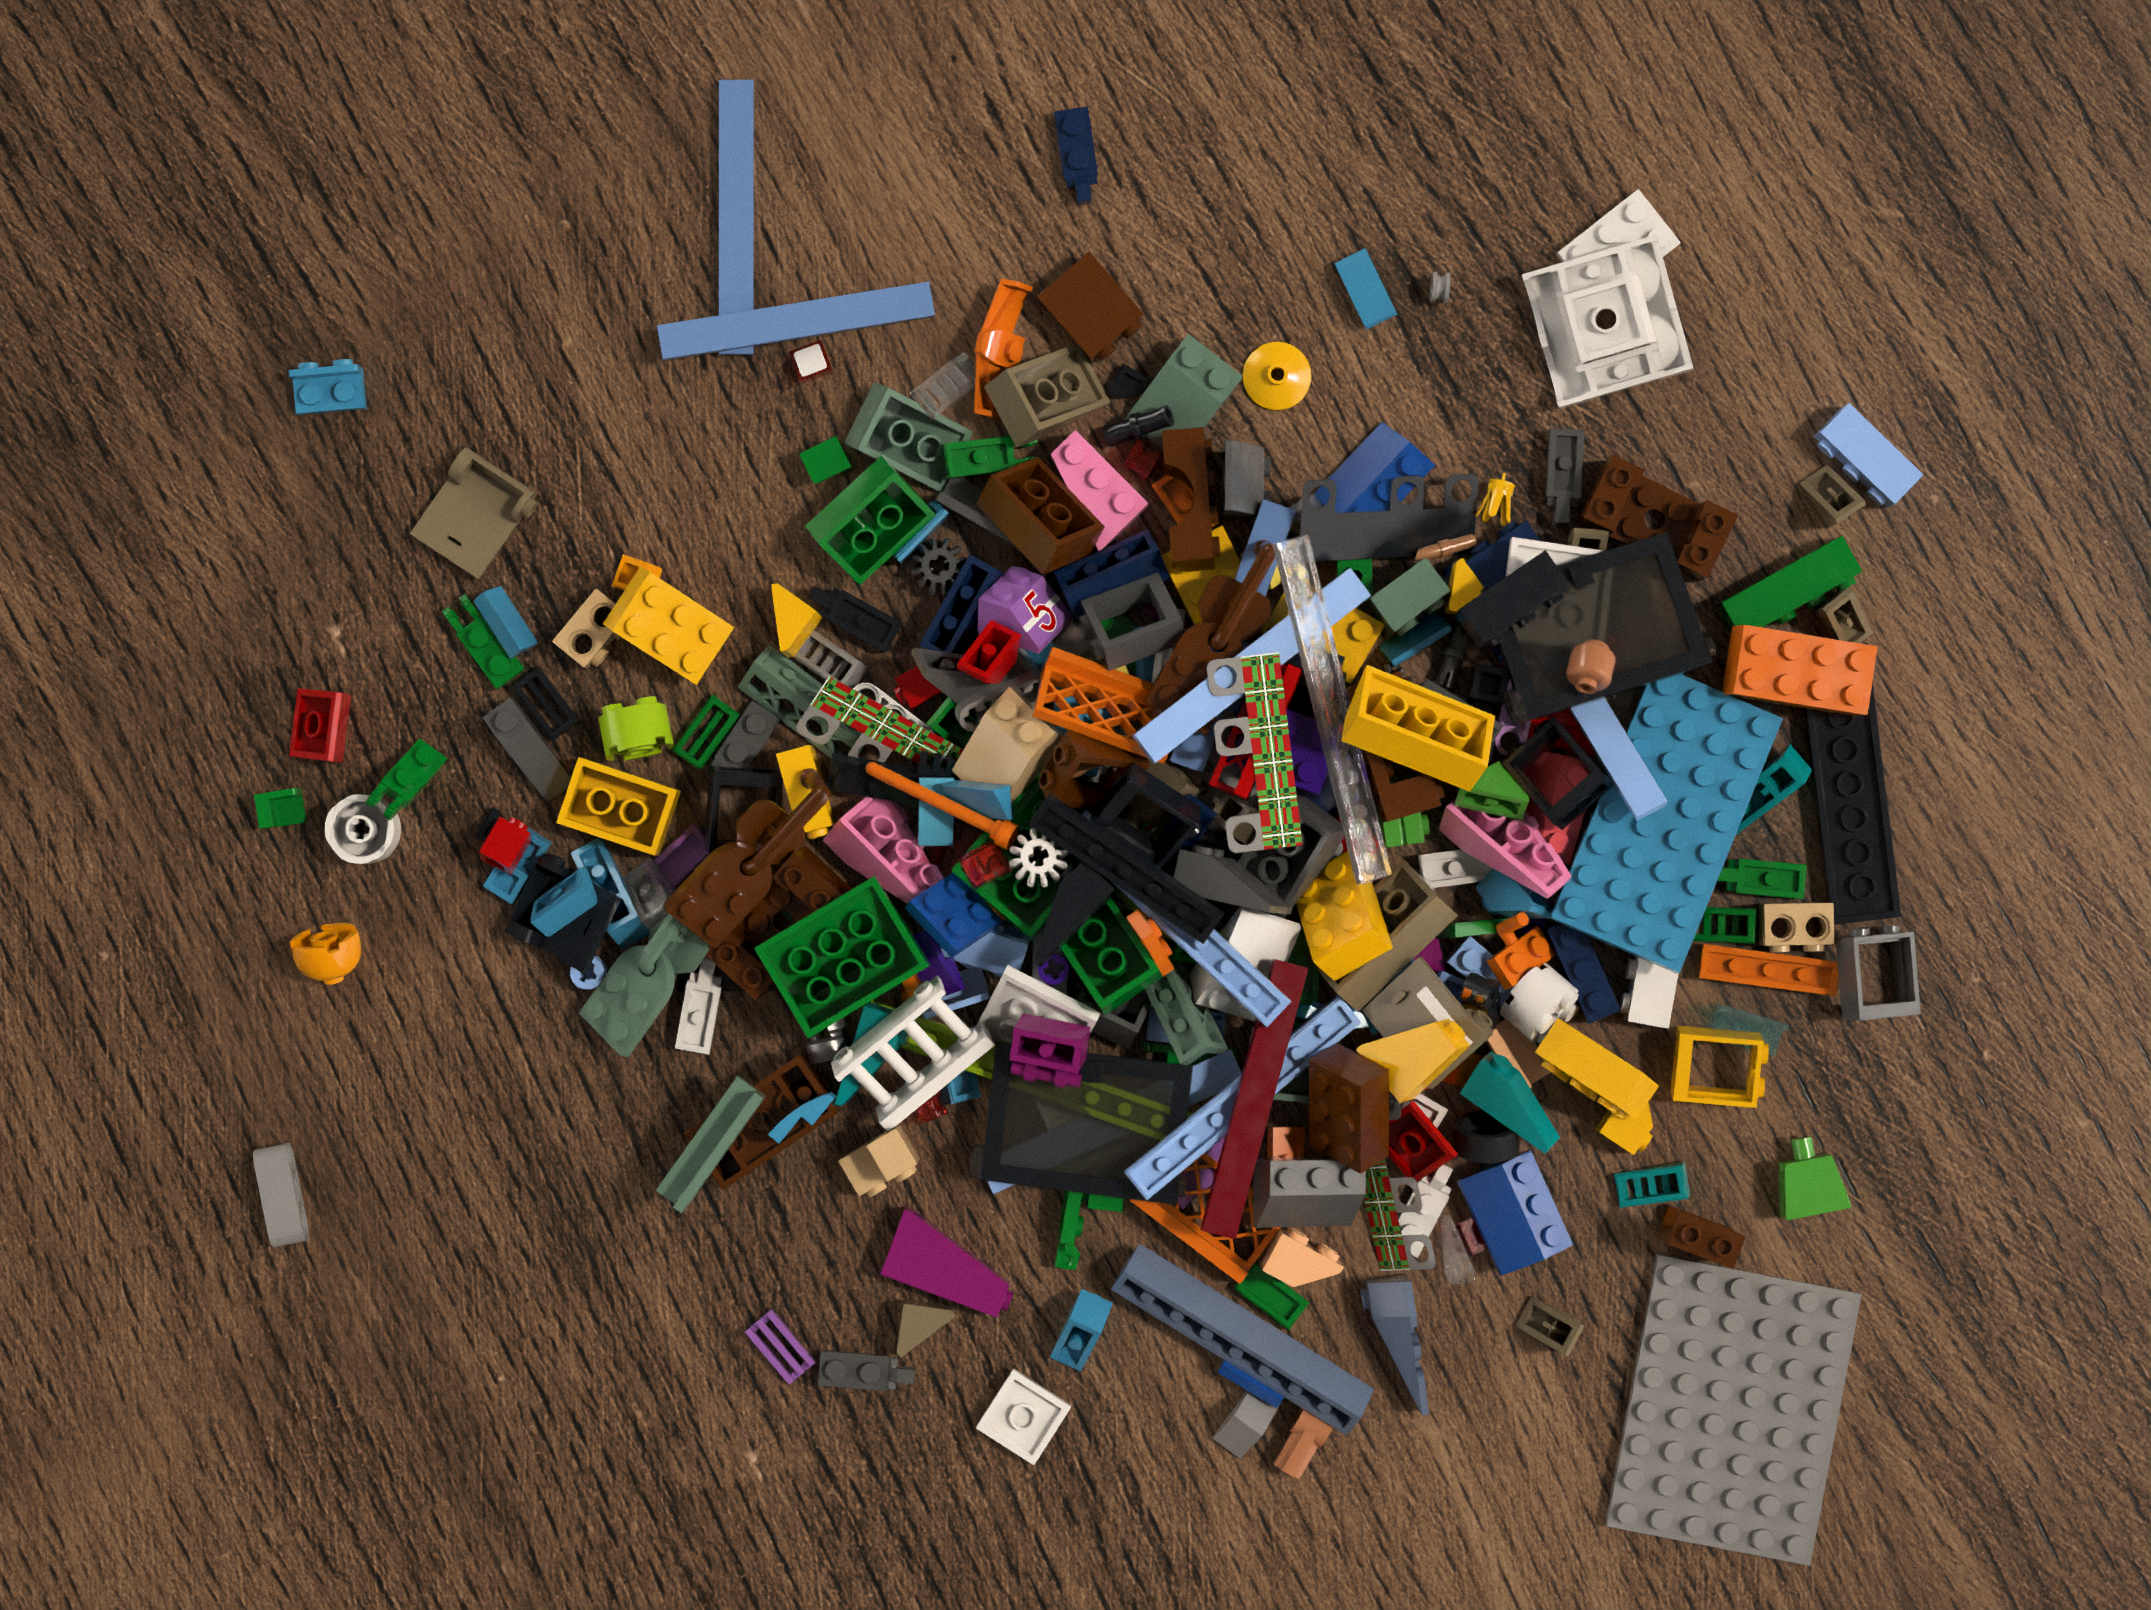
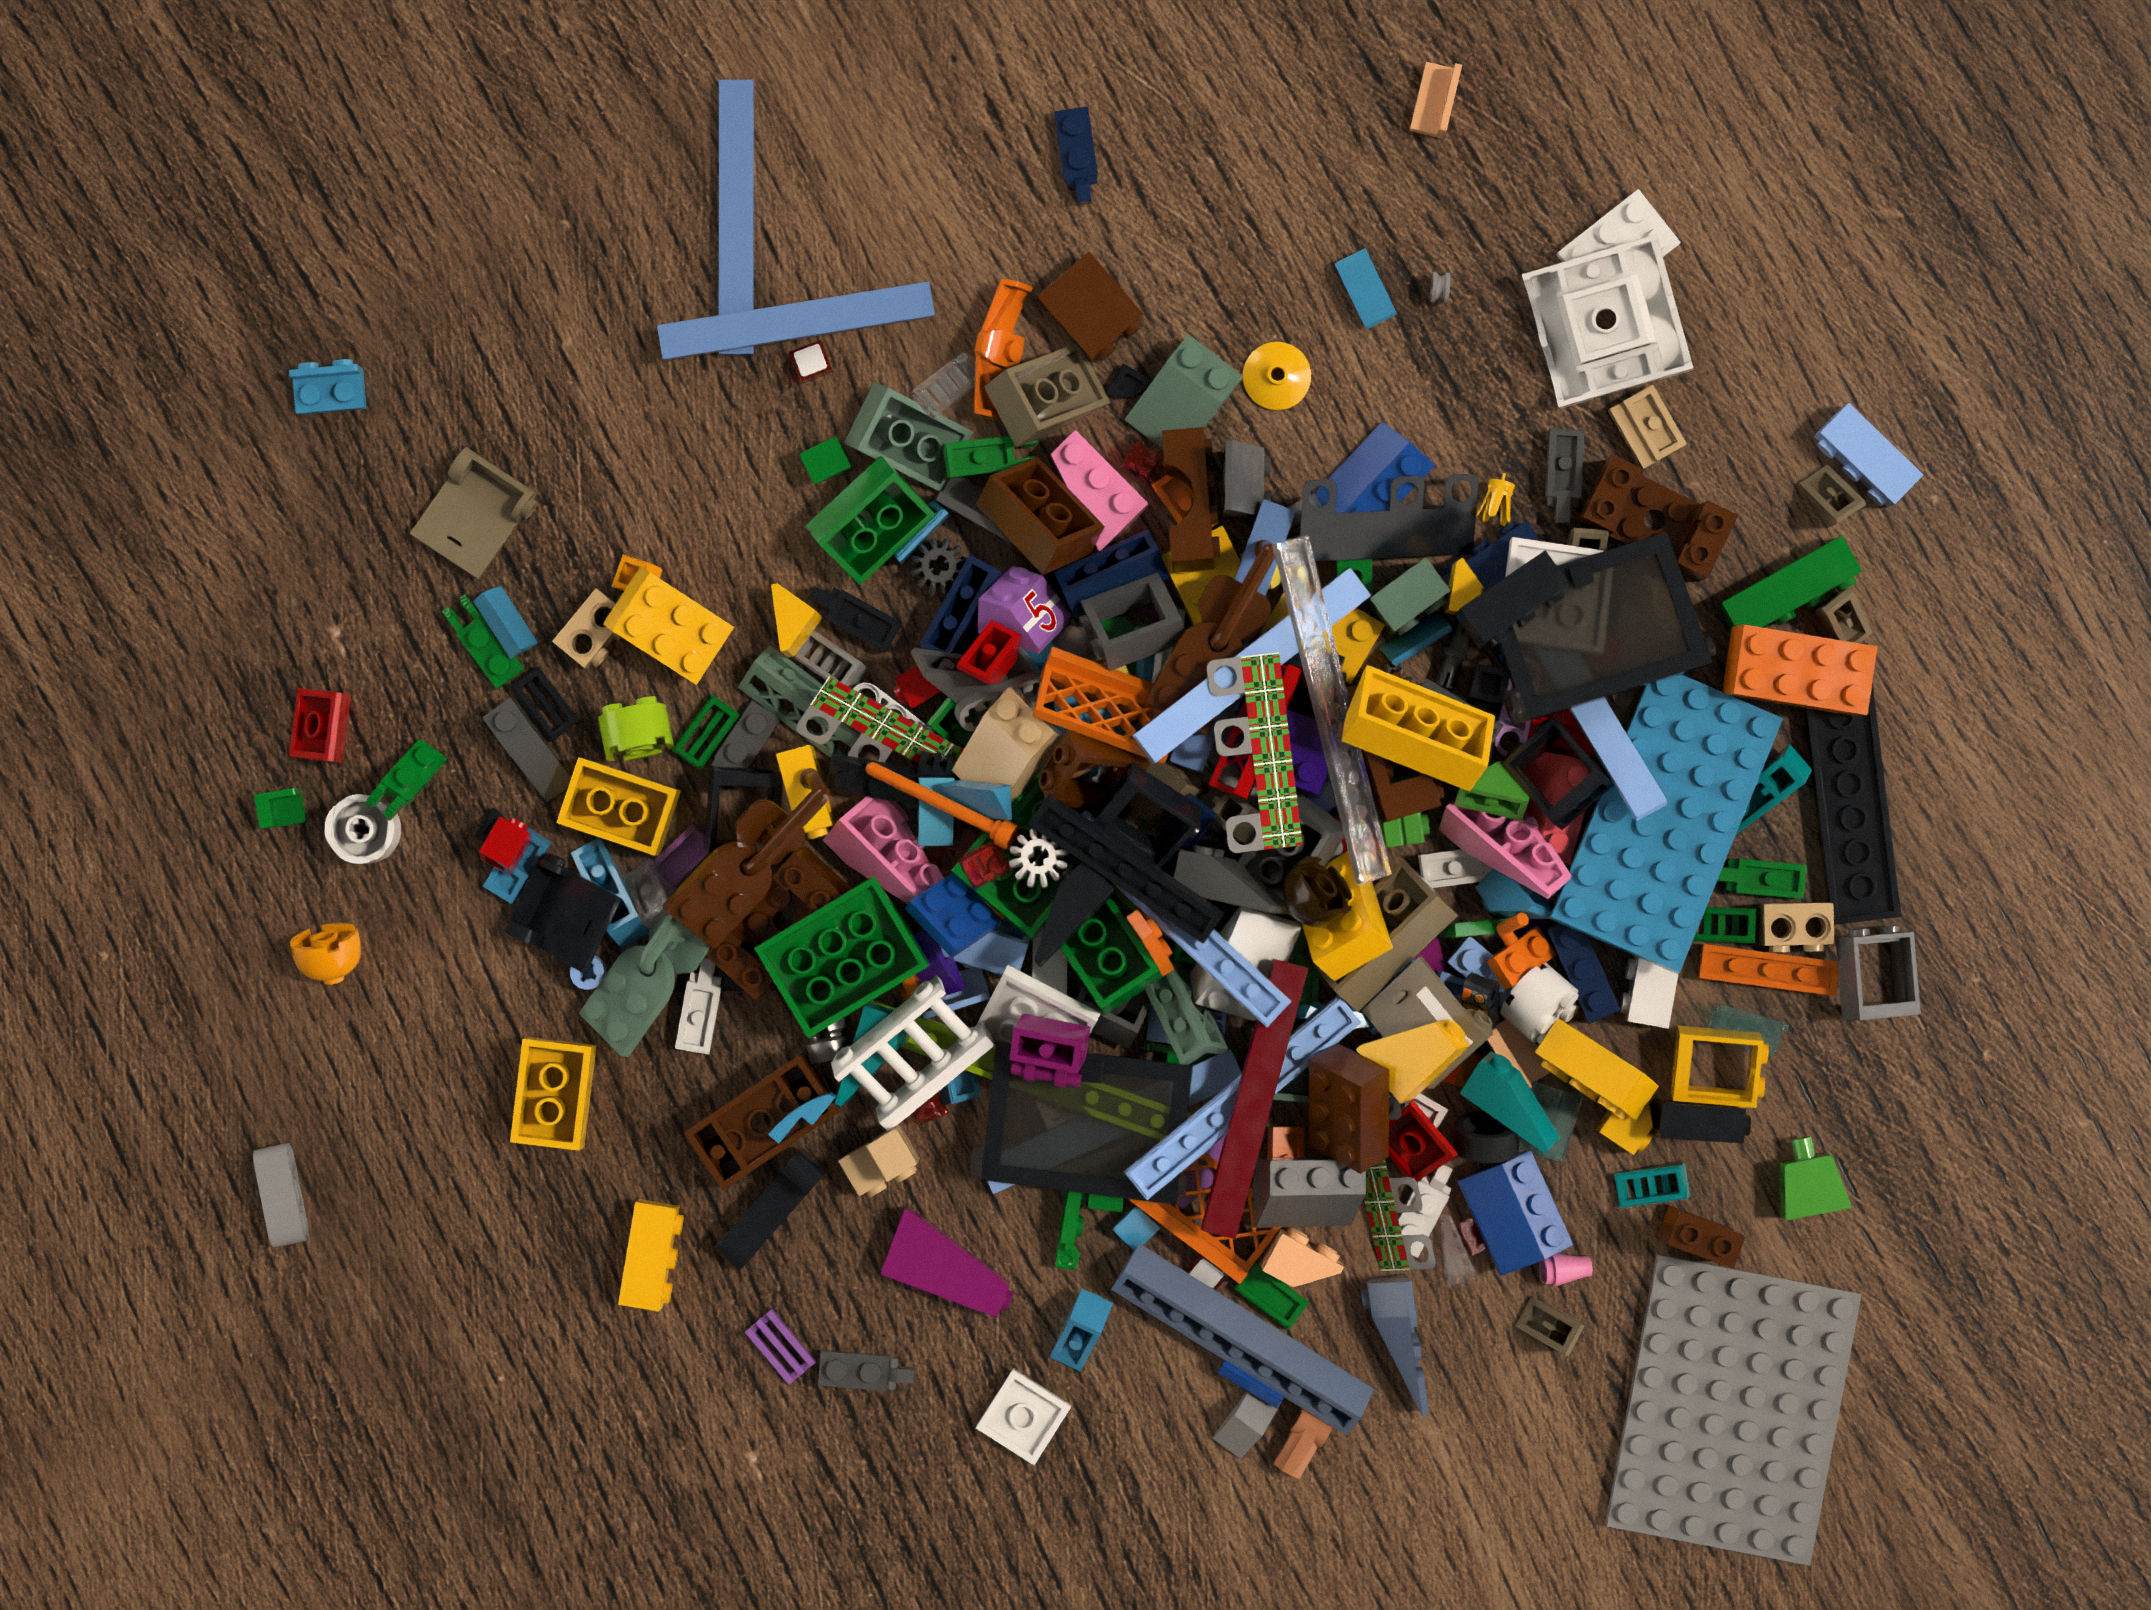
dark azure slope [531,867,597,937] -> none
sand green fence [656,1076,766,1213] -> none
dark tan slope [897,1300,957,1358] -> none
dark purple bush [1038,953,1069,985] -> none
black pin [1103,405,1174,447] -> none
medium nougat piece [1415,534,1476,561] -> none
nougat head [1566,639,1615,694] -> none
none -> yellow brick [510,1037,597,1151]
none -> yellow brick [618,1199,684,1311]
none -> black beam [714,1148,828,1271]
none -> dark azure slope [1112,1205,1160,1250]
none -> white slope [1185,1253,1228,1290]
none -> dark brown cylinder [1282,856,1352,928]
none -> light nougat panel [1409,62,1462,139]
none -> clear light blue panel [1519,1081,1583,1162]
none -> bright pink cone [1539,1254,1593,1287]
none -> tan plate [1608,385,1687,469]
none -> black window [1650,1099,1751,1144]

